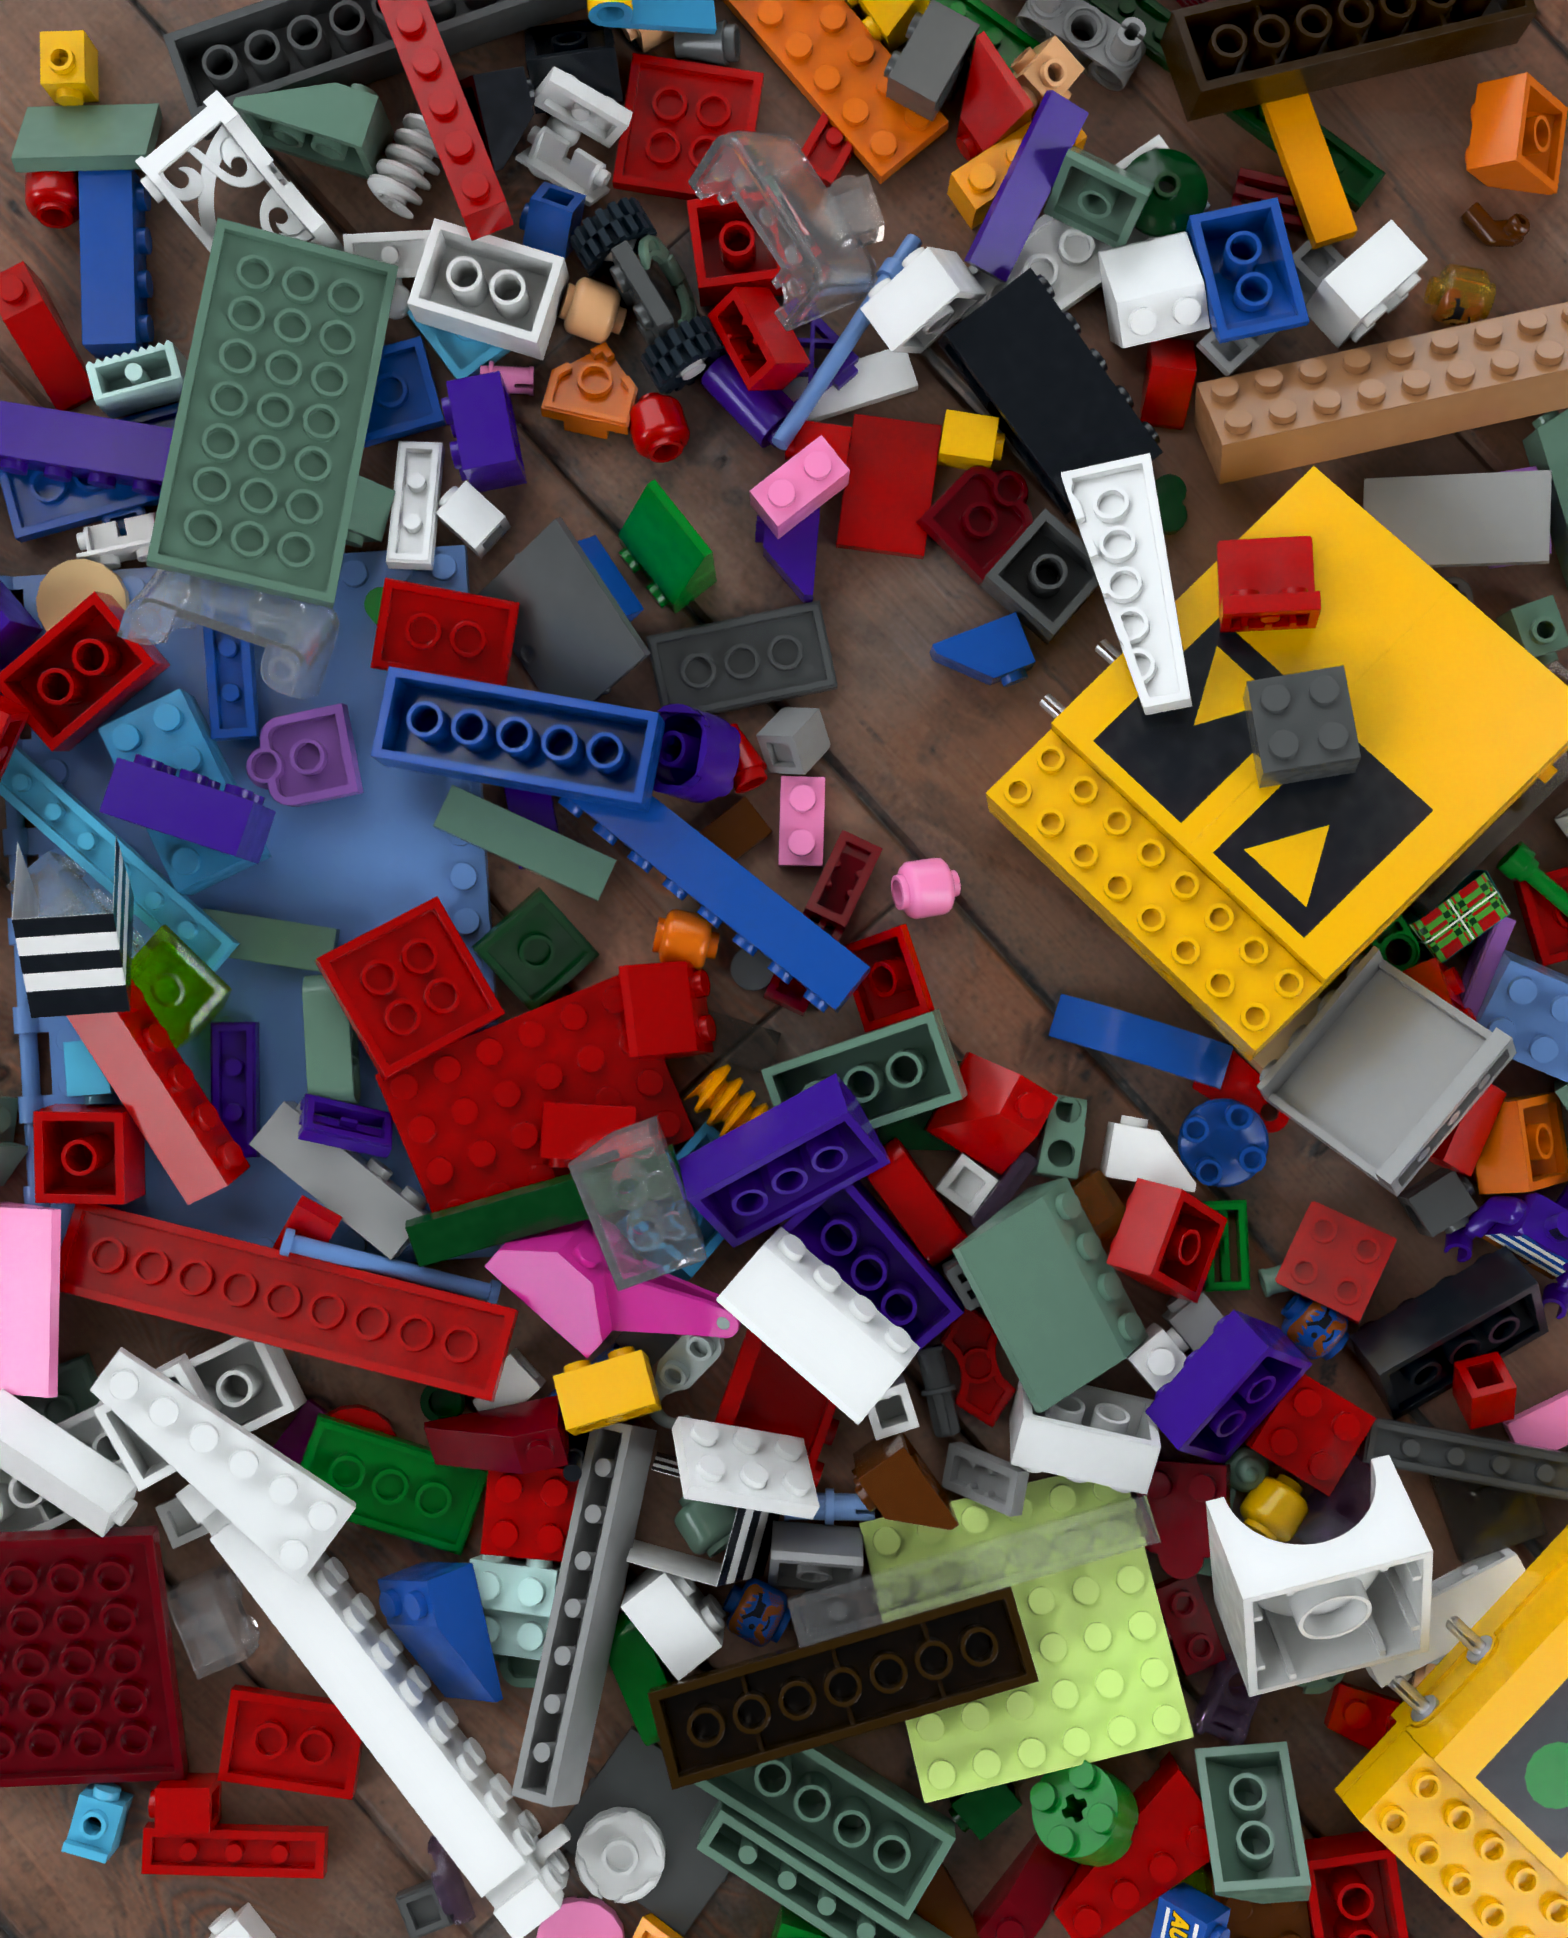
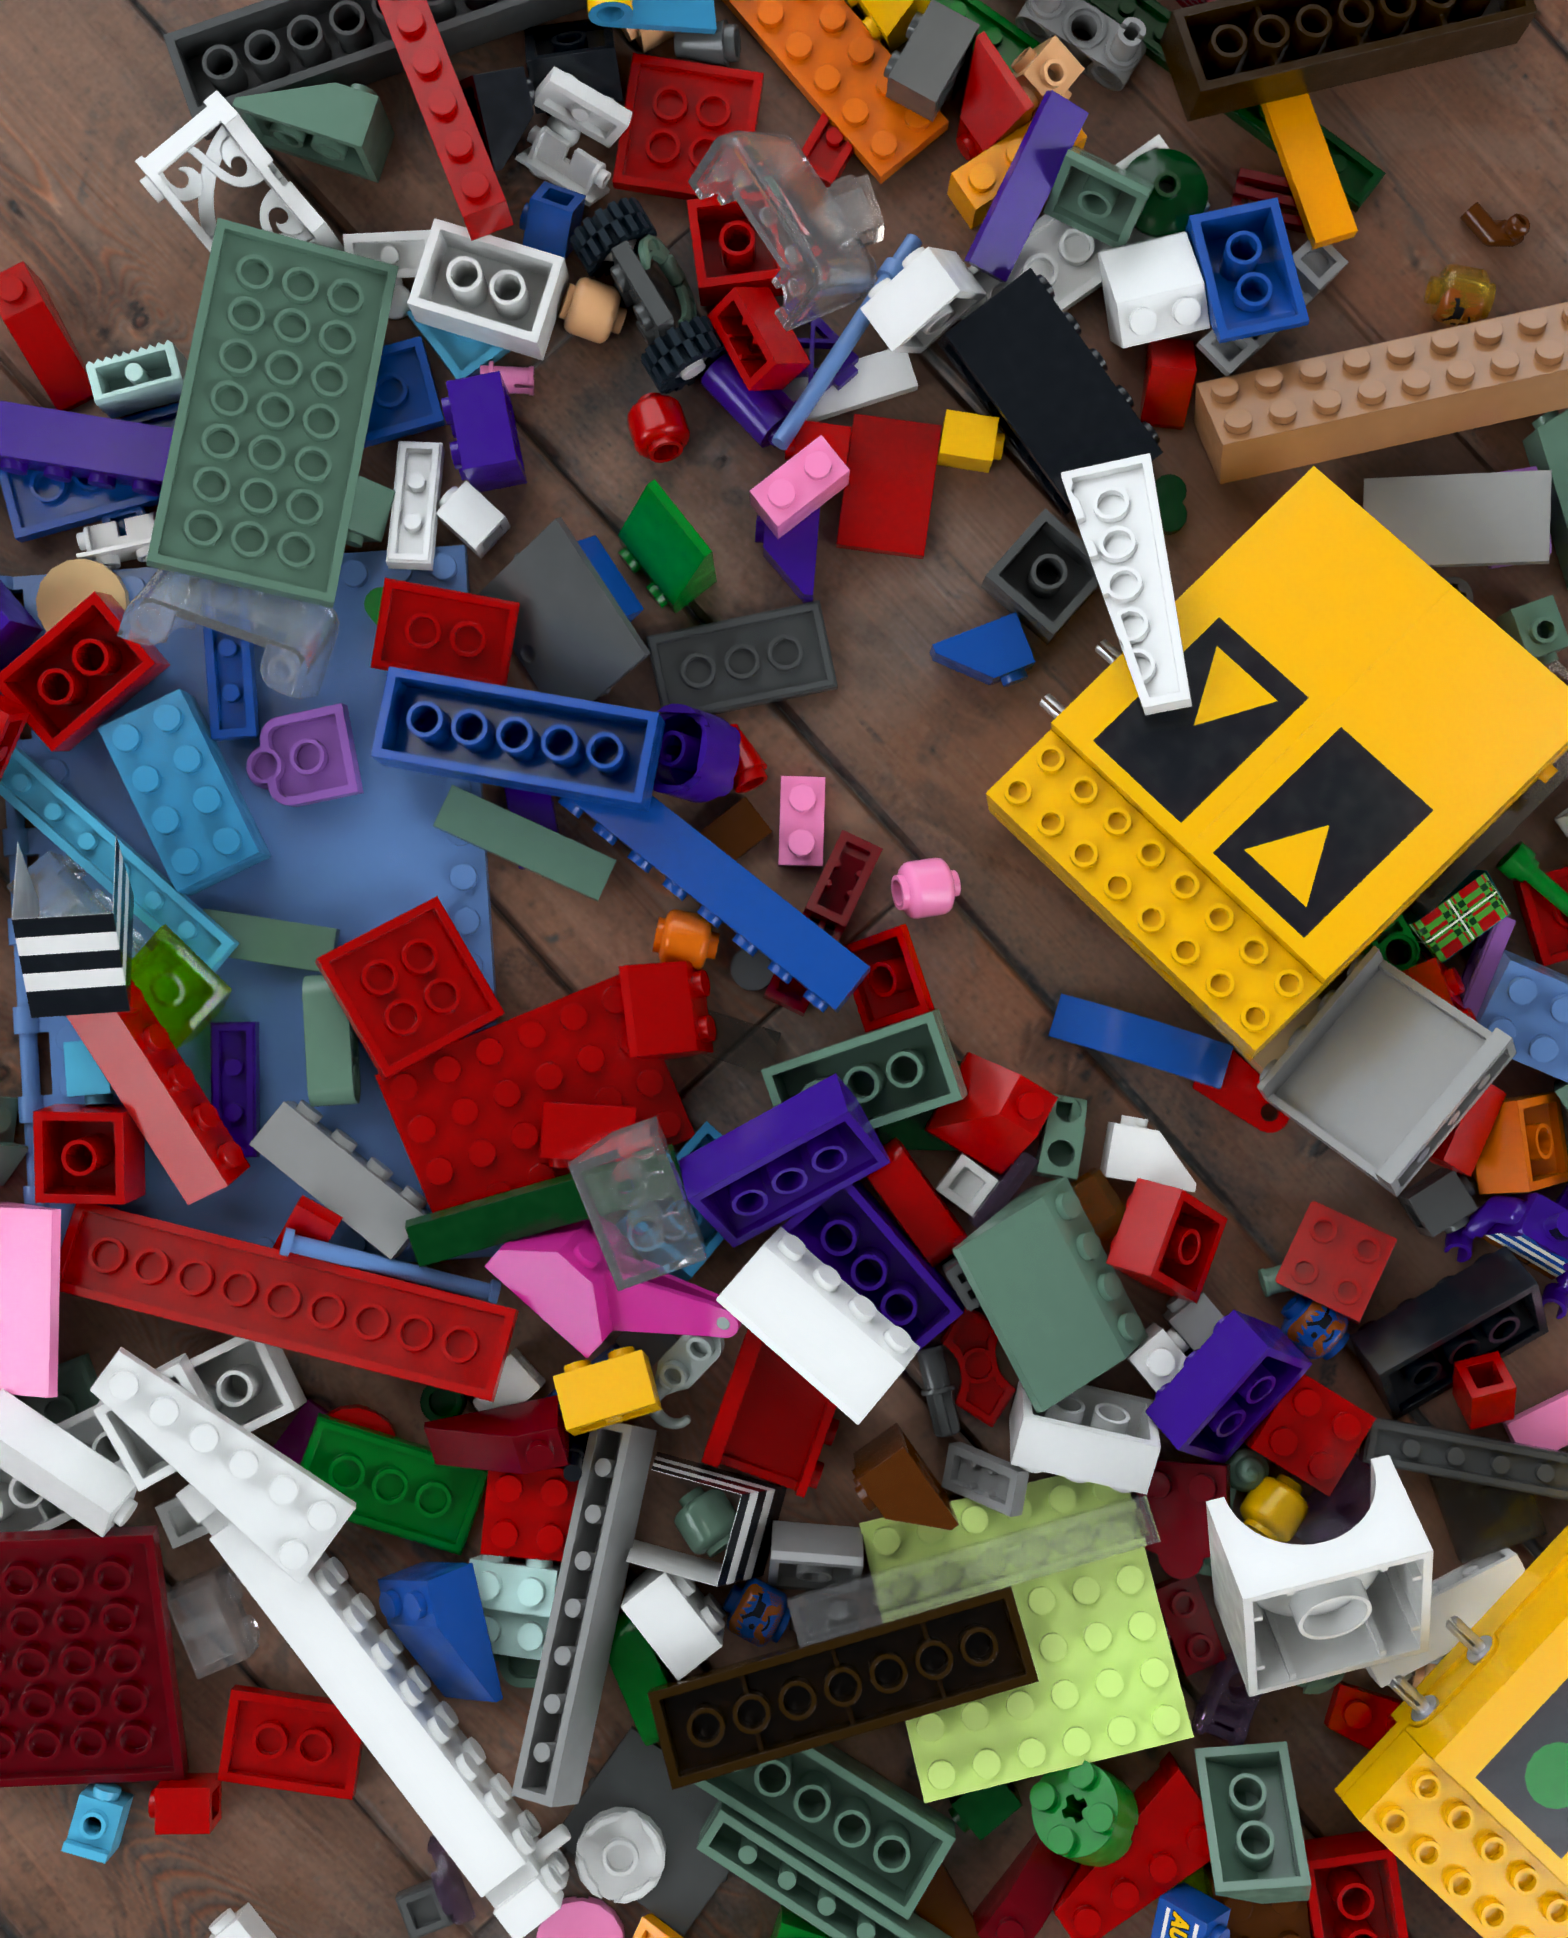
sand green tile [11,103,163,173] -> none
red head [25,171,79,229] -> none
yellow brick [40,30,99,106] -> none
blue brick [78,170,154,359] -> none
dark purple brick [99,754,276,864] -> none
red plate [141,1821,329,1879] -> none
dark purple tile [298,1093,393,1158] -> none
white piece [367,113,440,219] -> none
dark green tile [472,887,600,1011] -> none
orange plate [541,341,638,439] -> none
white plate [672,1416,820,1520] -> none
light orange piece [684,1064,769,1137] -> none
light grey panel [756,707,831,775] -> none
light blue pin [784,1488,875,1525] -> none
white brick [868,1375,920,1441] -> none
dark red plate [916,466,1033,585] -> none
blue dish [1178,1098,1269,1187] -> none
green tile [1201,1199,1251,1292] -> none
red bracket [1217,536,1321,633] -> none
dark grey brick [1243,665,1361,788] -> none
white brick [1306,219,1428,348] -> none
orange slope [1465,72,1568,195] -> none

